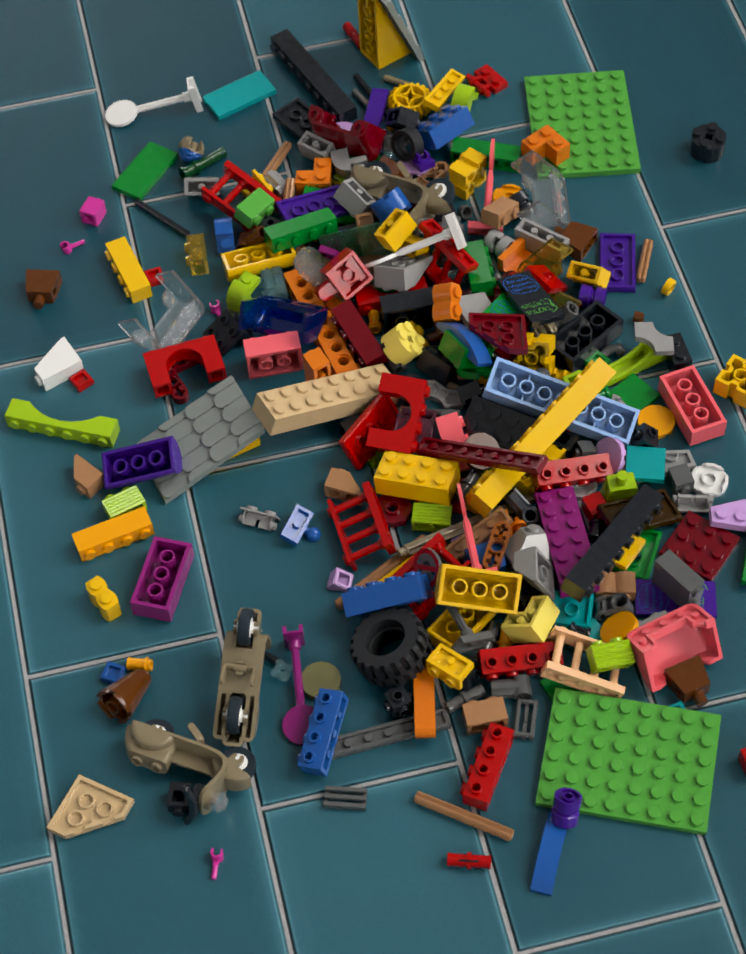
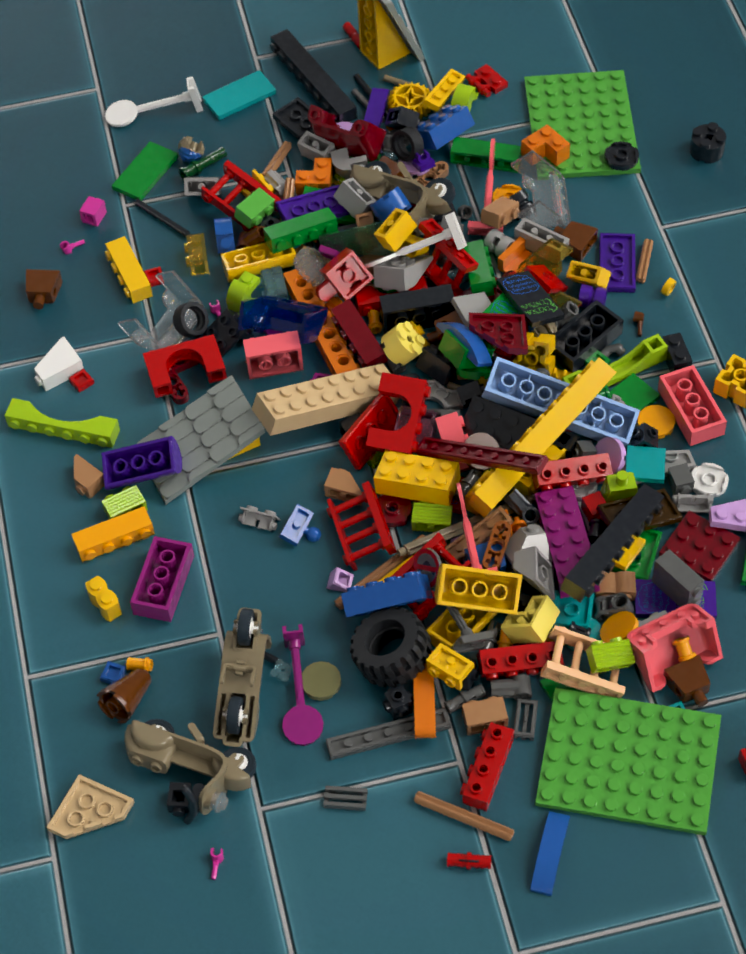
blue brick [297,688,349,777] -> none
orange brick [303,347,331,382] -> none
orange brick [432,282,462,323] -> none
yellow brick [448,147,487,201] -> none
dark purple wheel [550,787,582,829] -> none
light grey tile [634,322,674,356] -> none
none -> black tyre [173,302,209,337]
none -> black tile [604,141,639,171]
none -> light orange bush [672,636,696,662]

